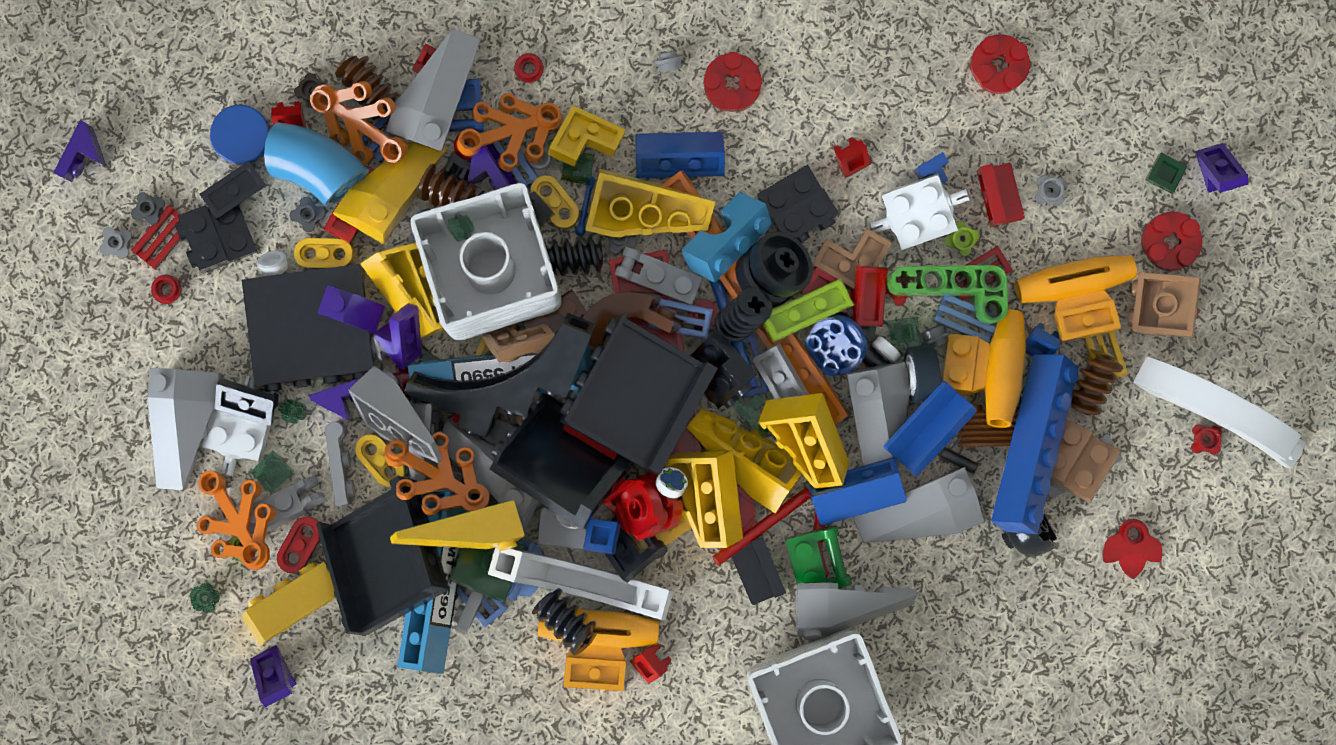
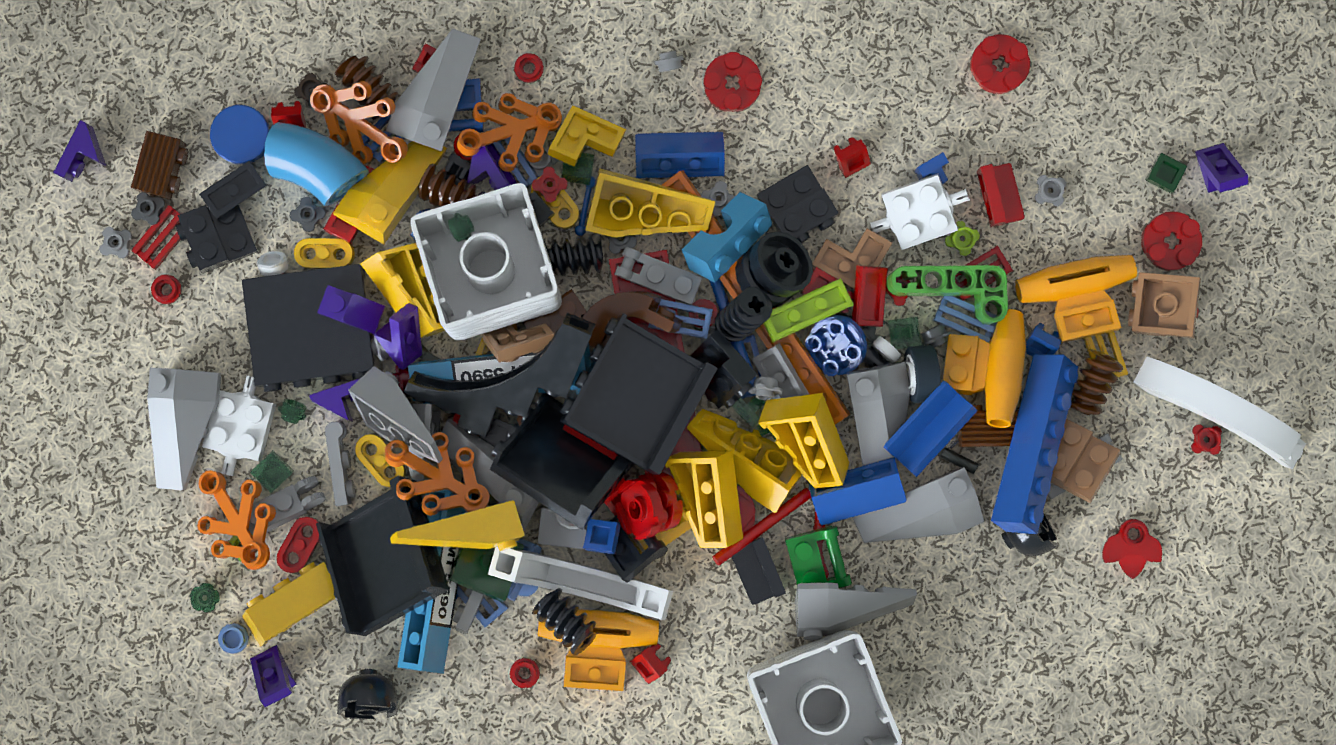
plate [215,378,279,426] -> none
tile [655,467,688,498] -> none
none -> reddish brown brick [131,131,189,200]
none -> medium blue plate [218,623,249,654]
none -> black cylinder [337,669,398,720]
none -> red plate [510,658,540,688]
none -> red plate [532,167,568,203]
none -> light grey plate [701,181,735,216]
none -> light grey plate [748,377,783,401]

